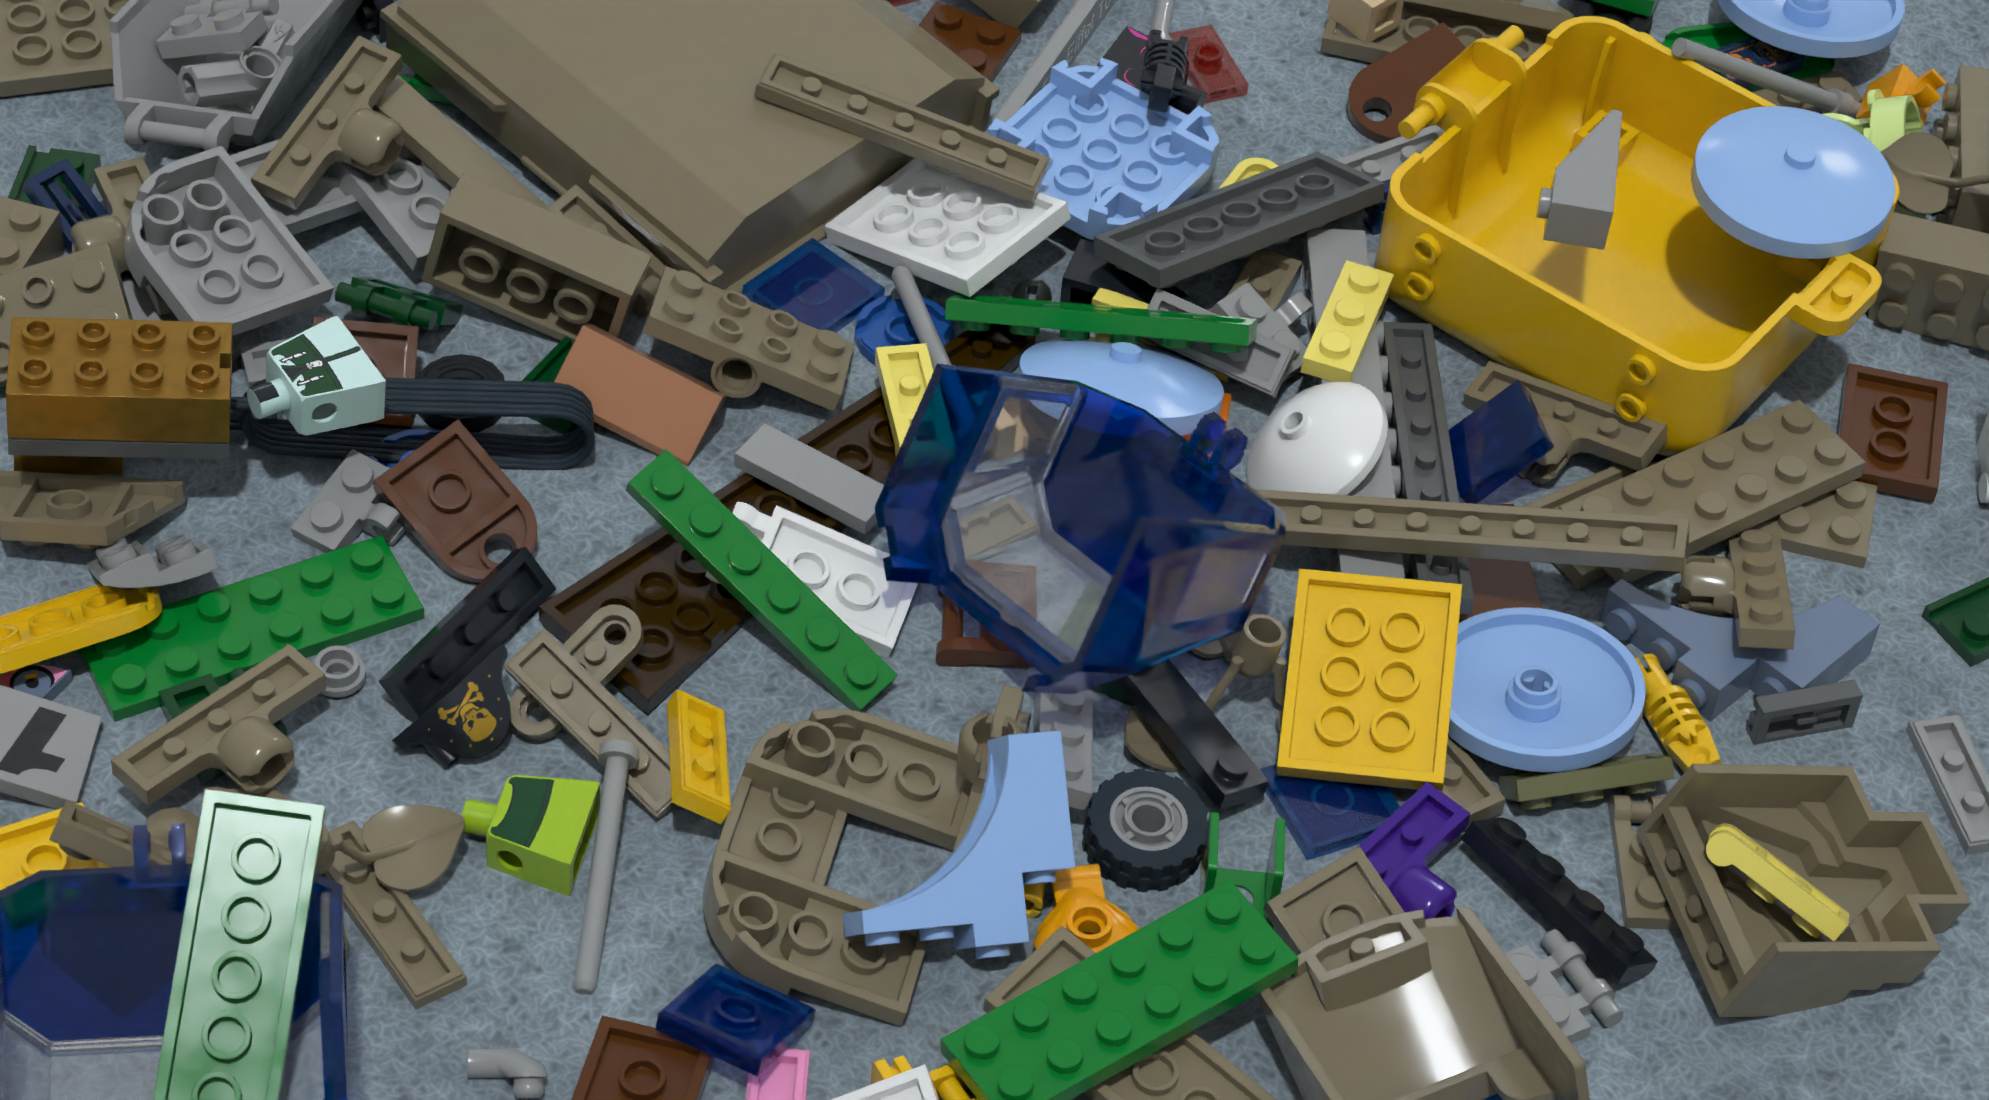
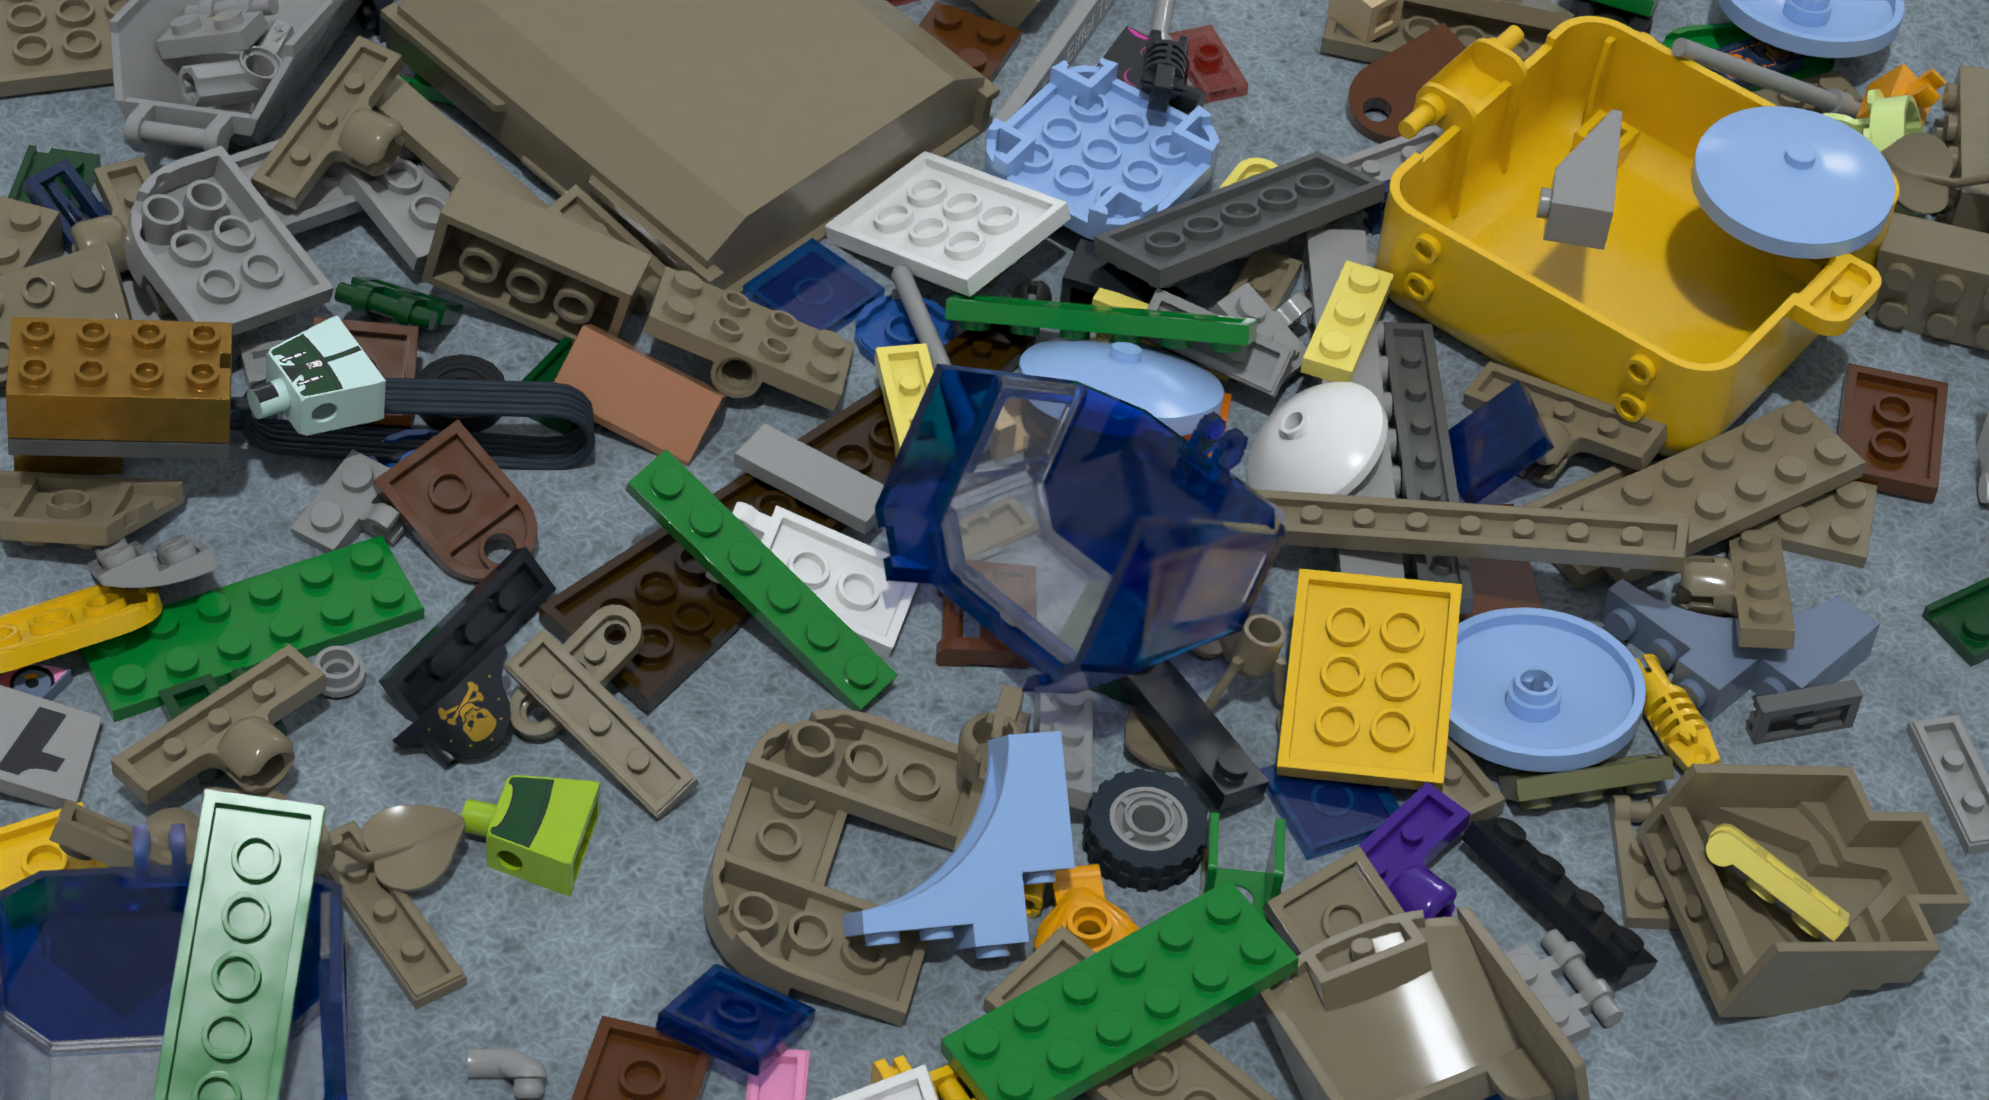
light grey bar [573,739,639,995] -> none
yellow tile [667,690,731,824] -> none
dark tan tile [754,52,1051,203] -> none

